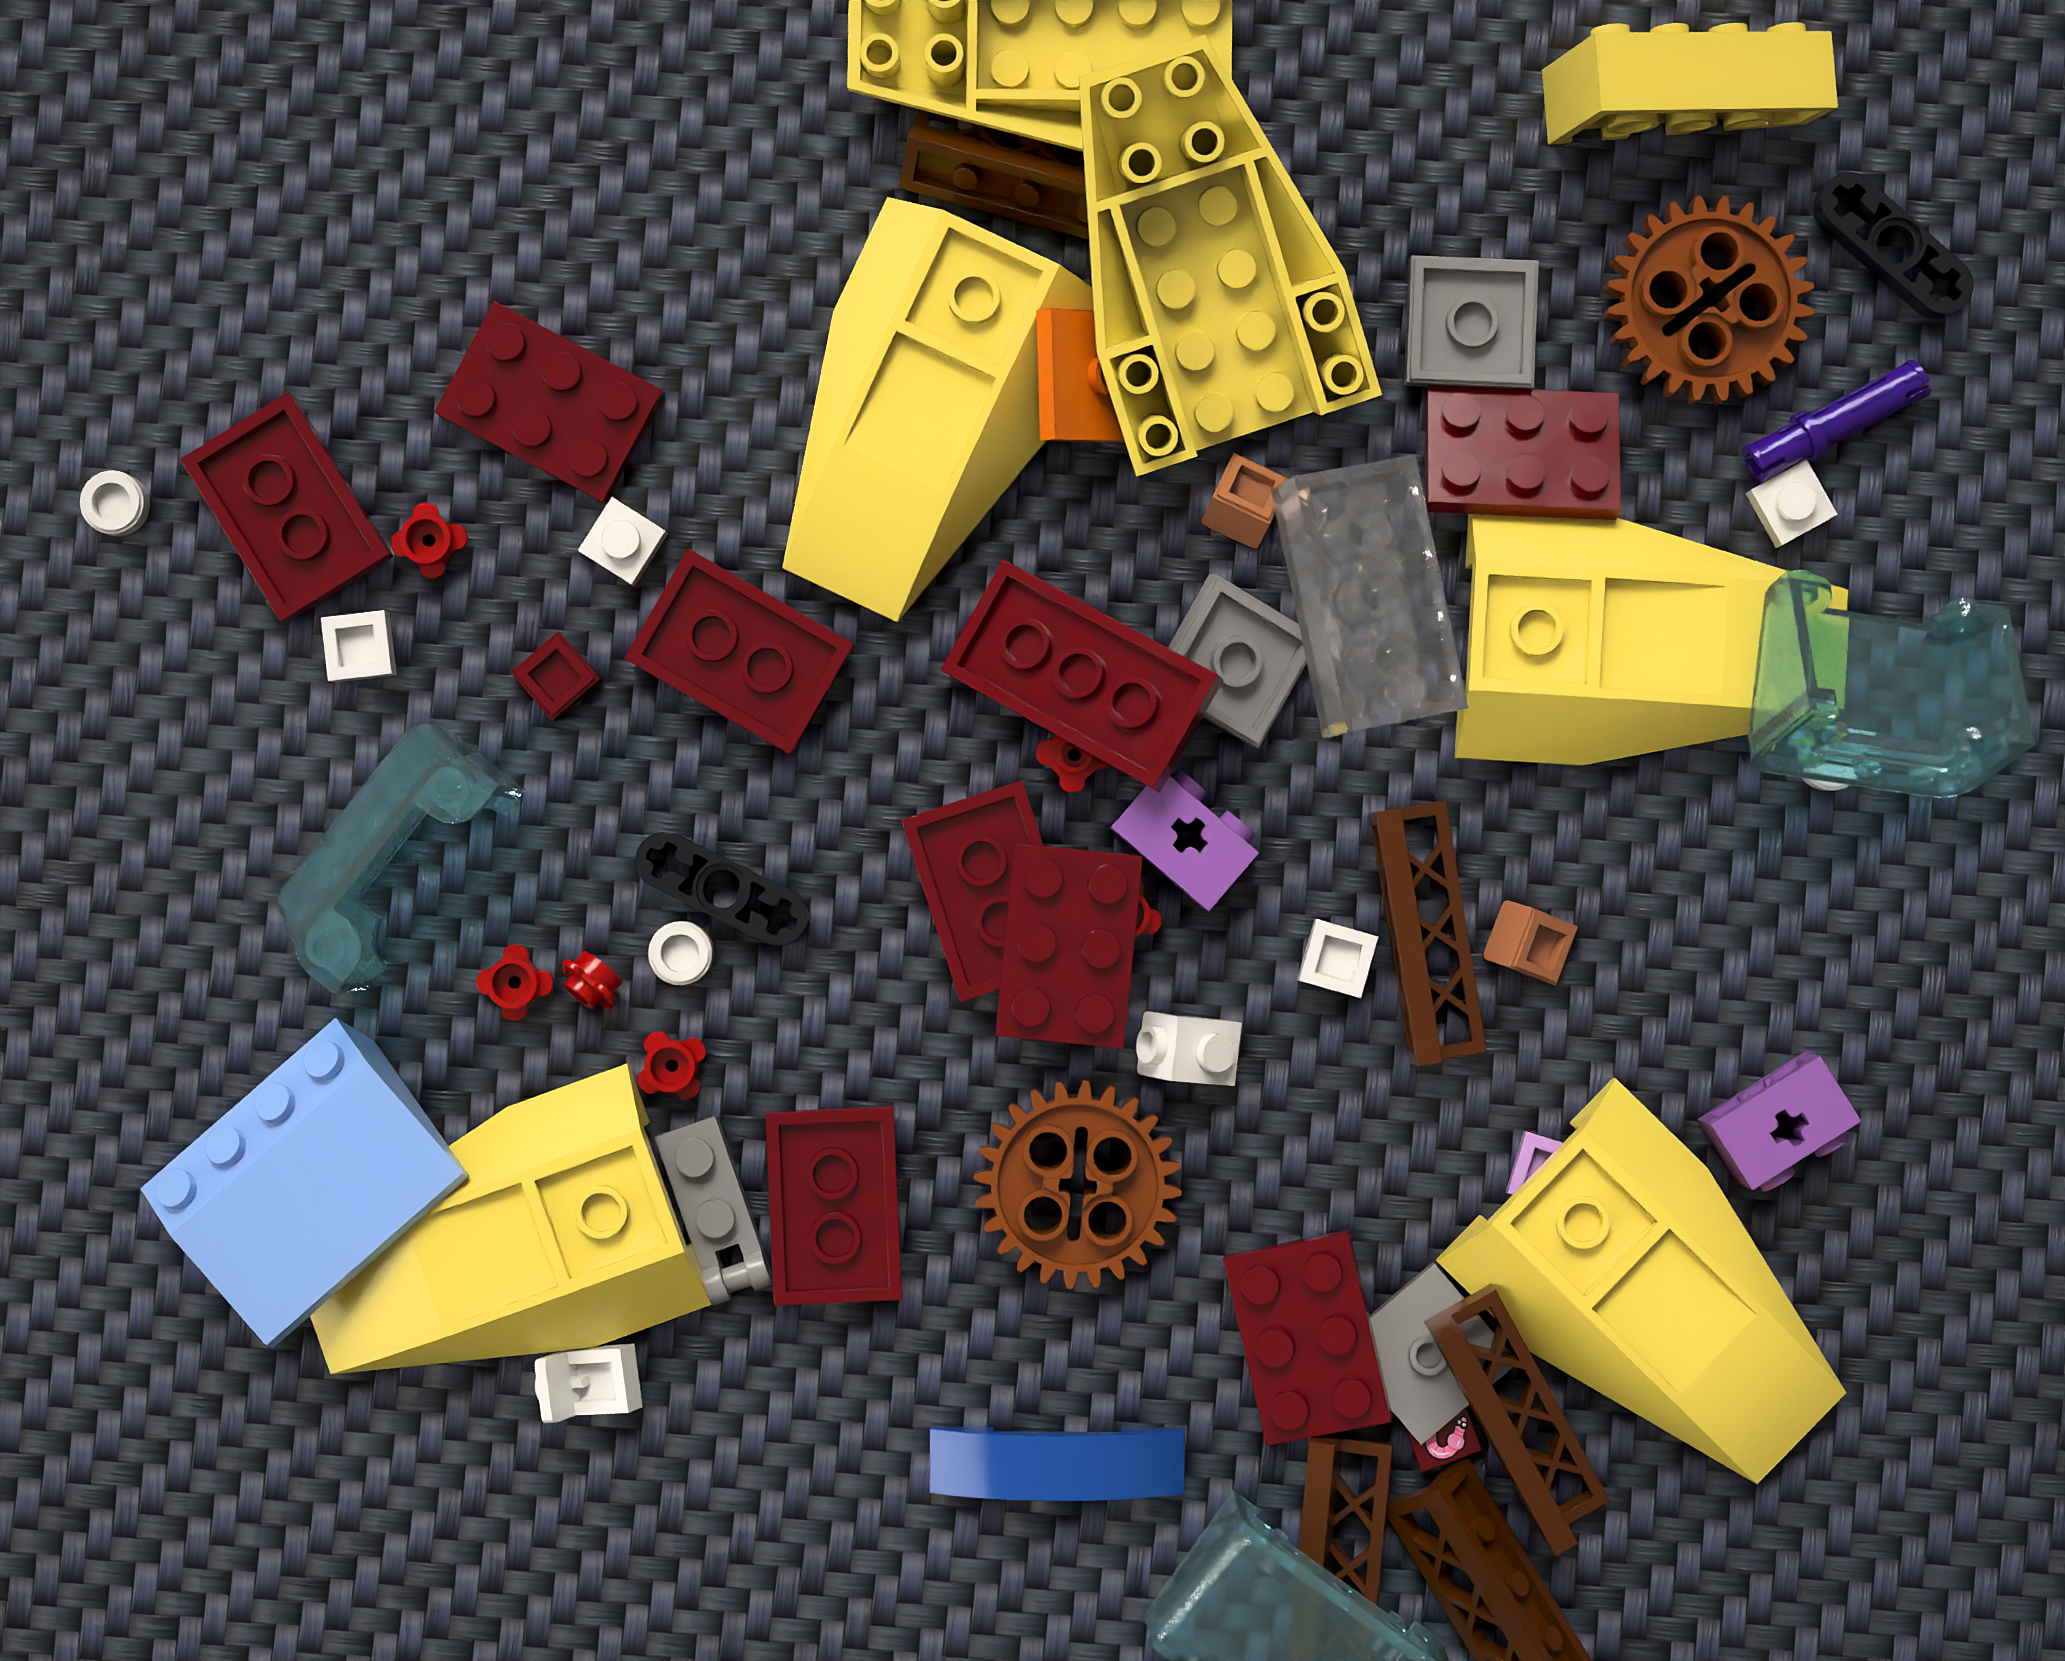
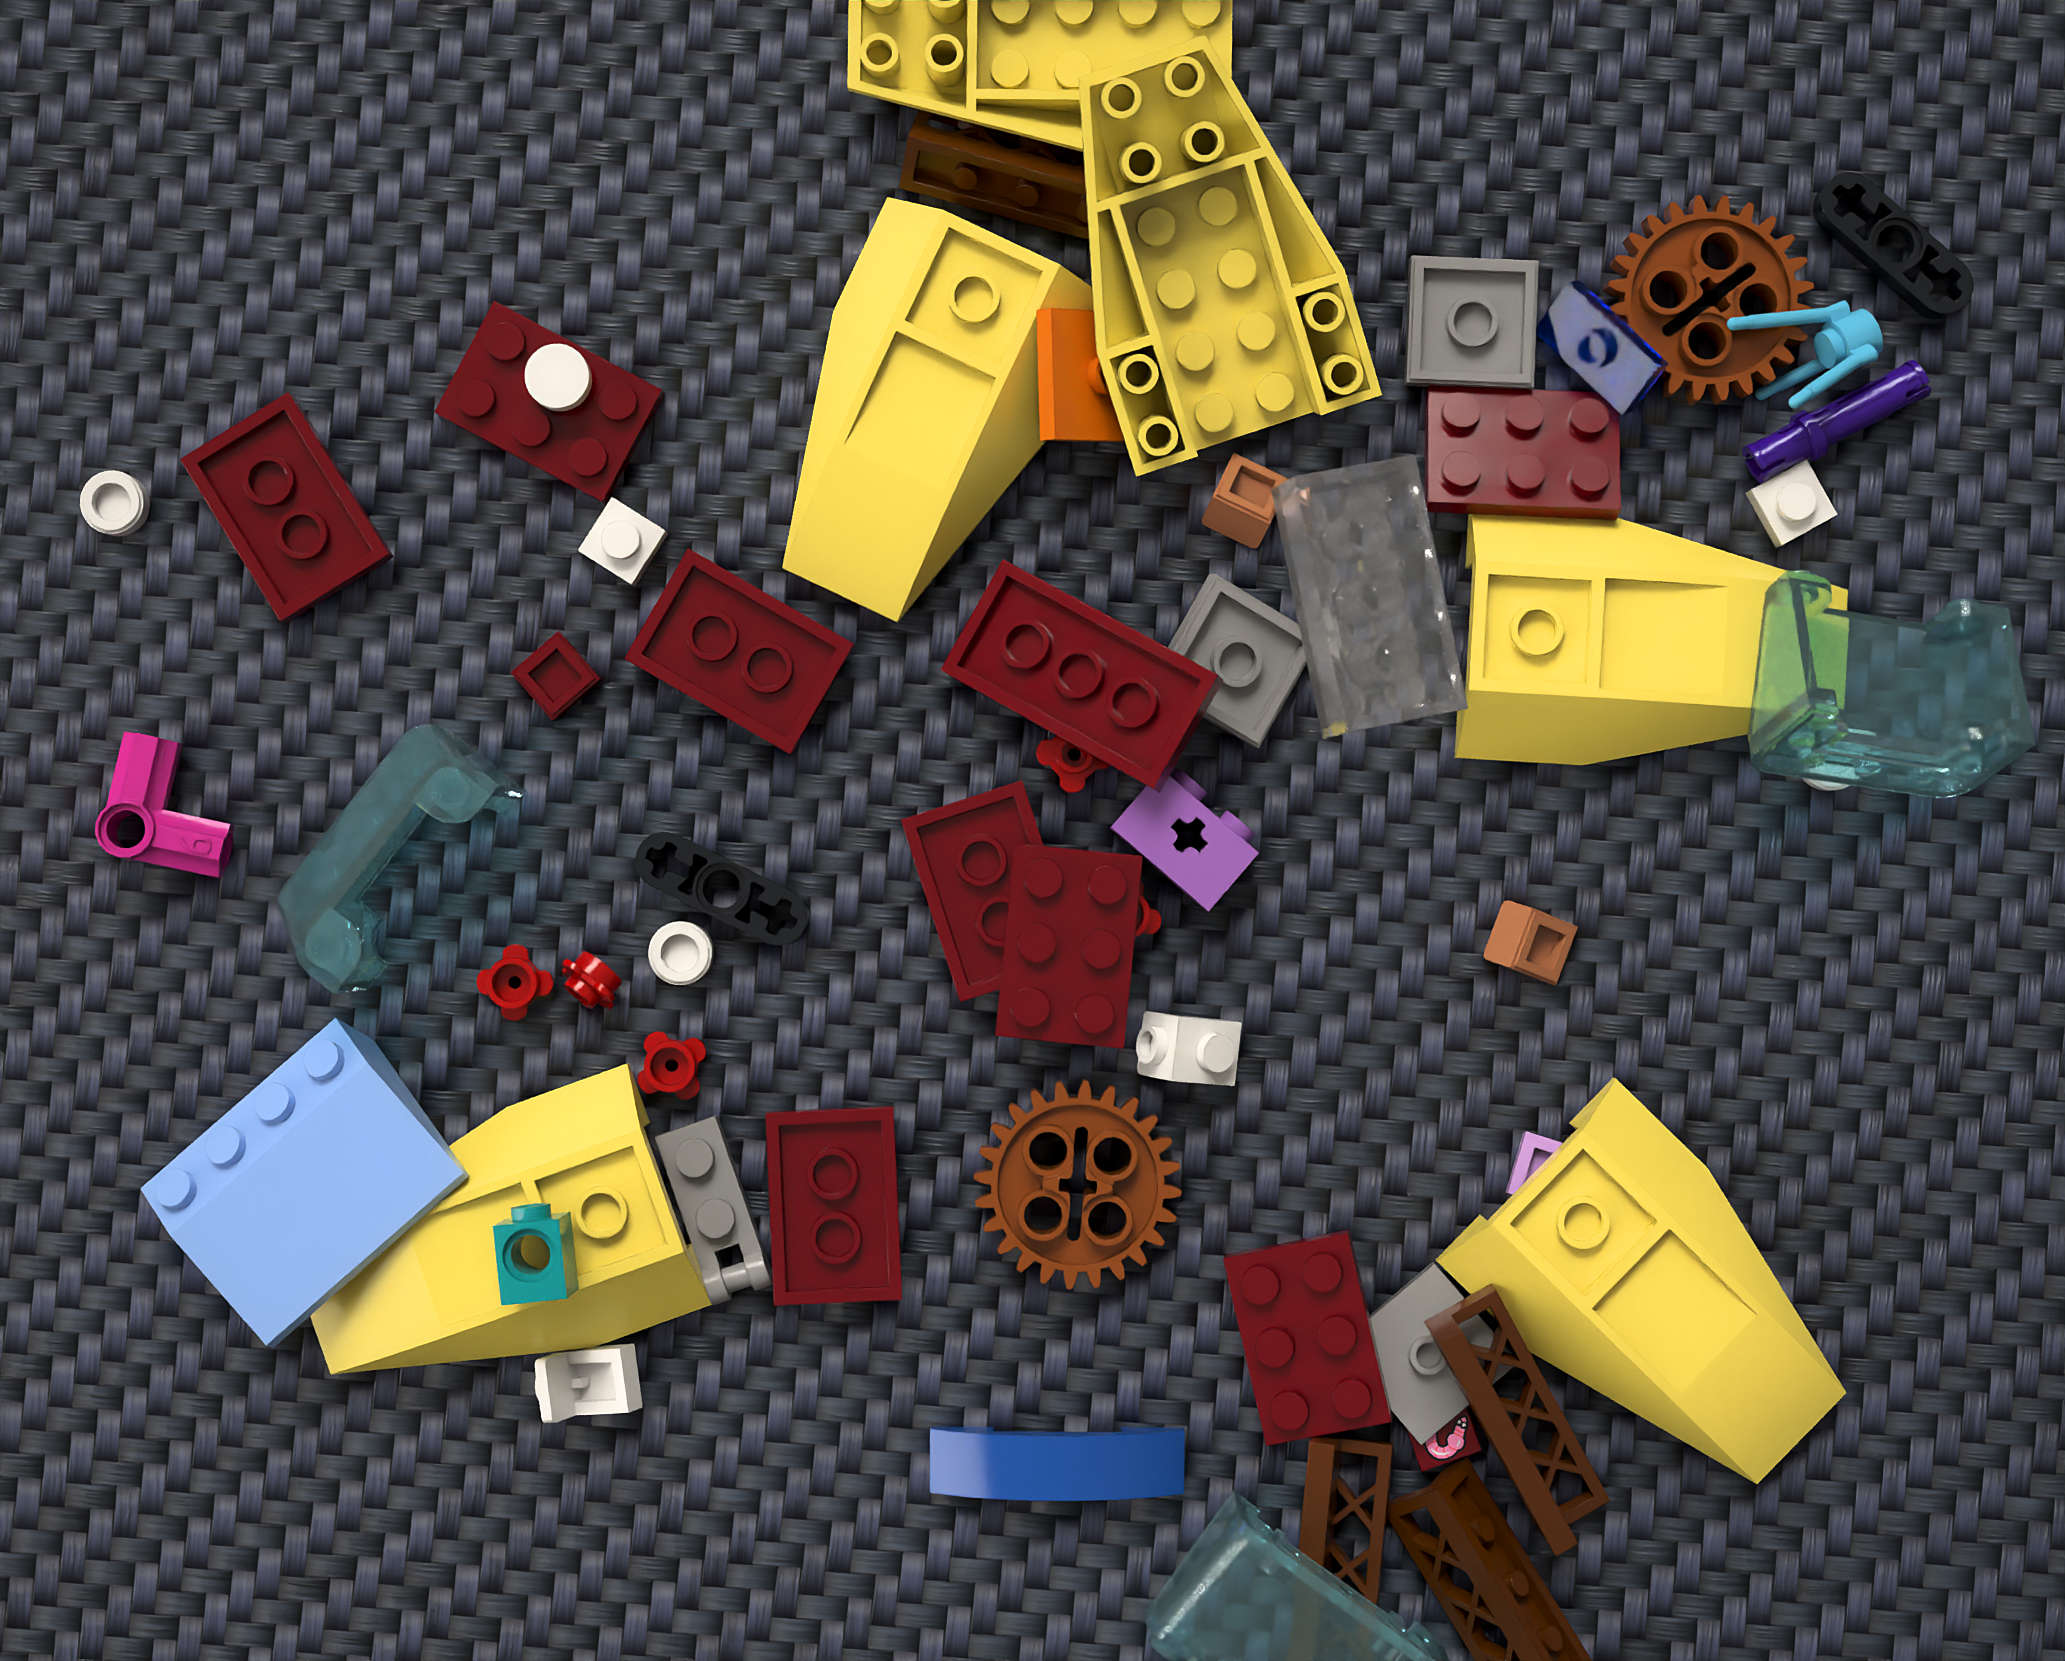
white plate [321,610,397,683] -> none
red plate [391,503,468,579] -> none
white plate [1297,919,1378,998] -> none
reddish brown fence [1368,801,1487,1067] -> none
light yellow wedge [1542,22,1838,145] -> none
medium lavender brick [1697,1052,1861,1191] -> none
none -> dark pink piece [95,731,234,879]
none -> teal brick [493,1203,579,1306]
none -> white tile [525,344,592,411]
none -> clear blue plate [1536,280,1669,415]
none -> medium azure plant [1727,300,1883,409]

